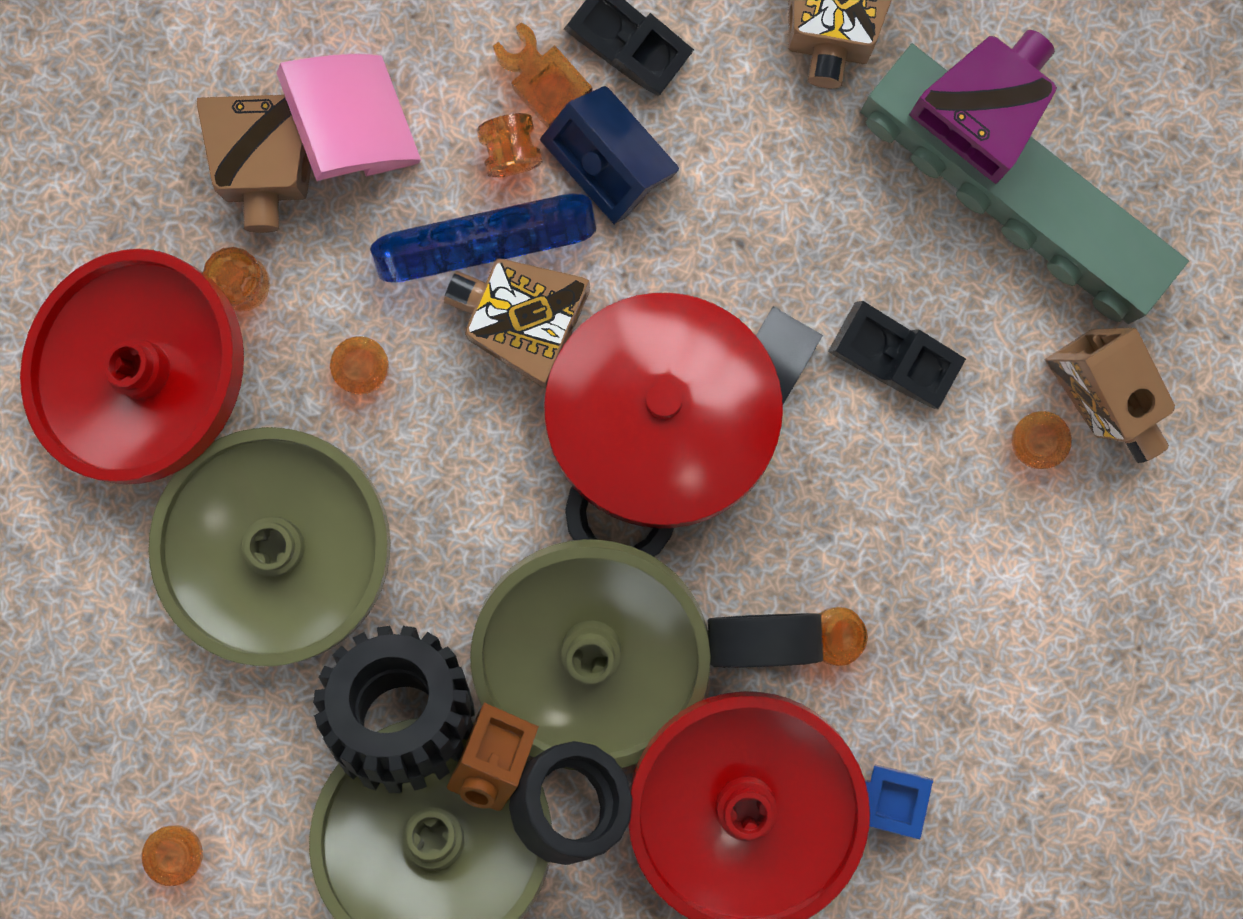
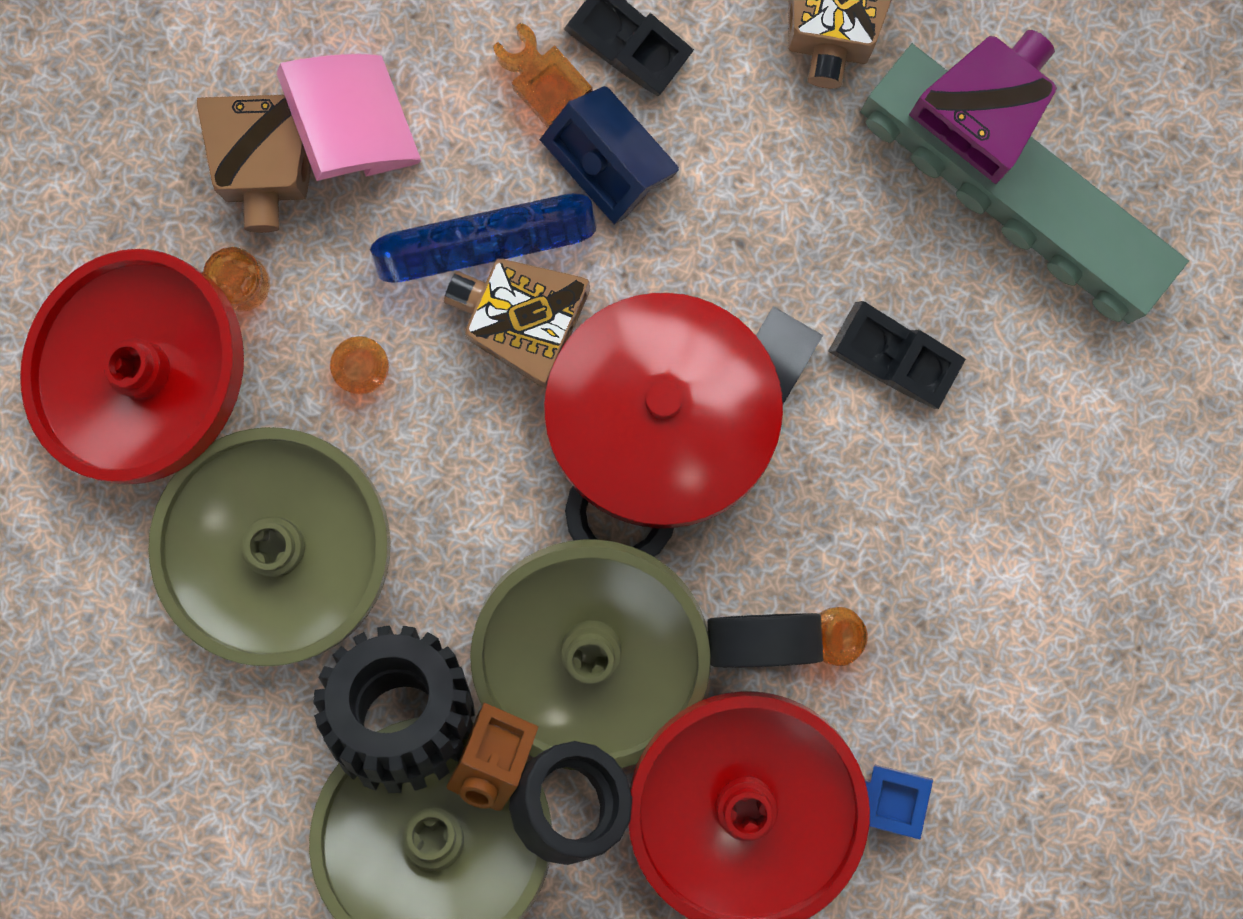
clear orange plate [142,825,203,886] -> none
clear orange wheel [476,113,543,177] -> none
clear orange plate [1012,411,1072,469] -> none
medium nougat torso [1044,328,1175,463] -> none

